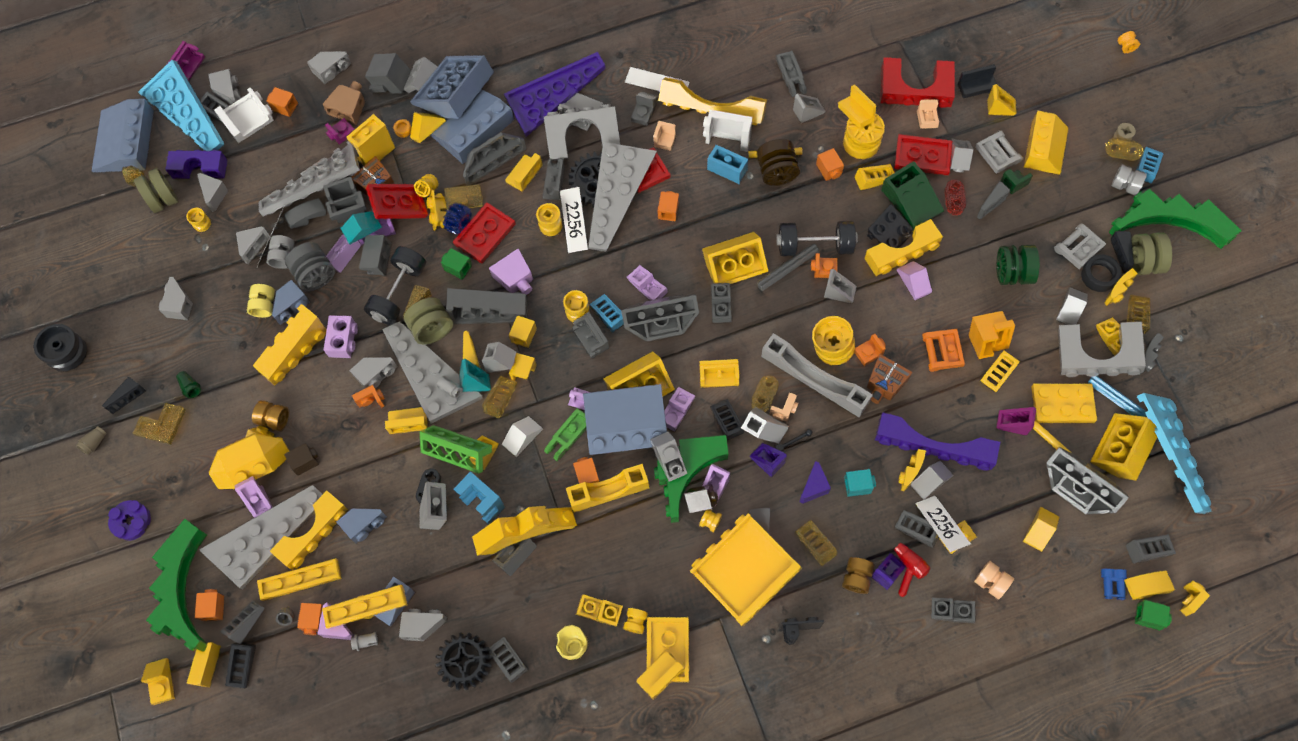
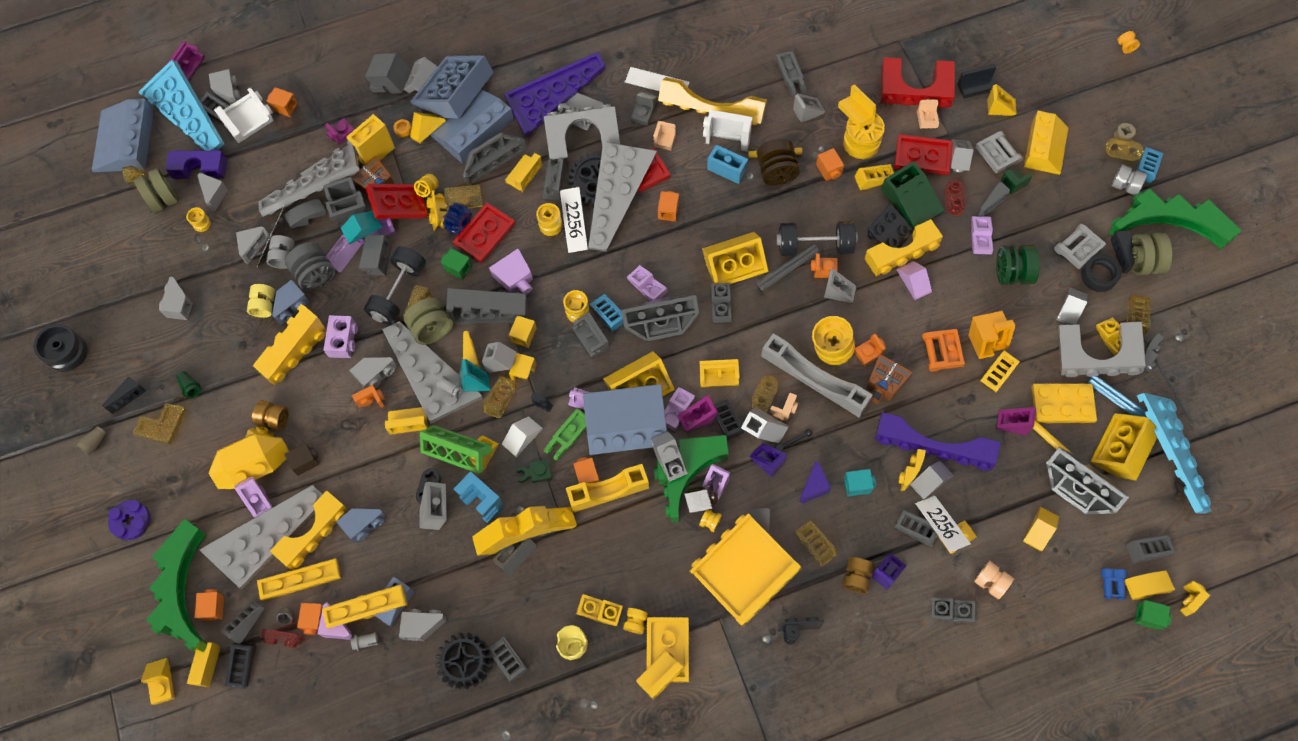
light grey slope [307,52,351,84] -> none
medium nougat torso [323,81,365,125] -> none
red piece [894,543,931,597] -> none
yellow slope [1105,268,1138,306] -> none
none -> clear red plate [261,629,303,648]
none -> dark green plate [516,459,552,483]
none -> black tile [531,392,553,412]
none -> magenta slope [677,395,718,432]
none -> lavender slope [971,216,993,254]

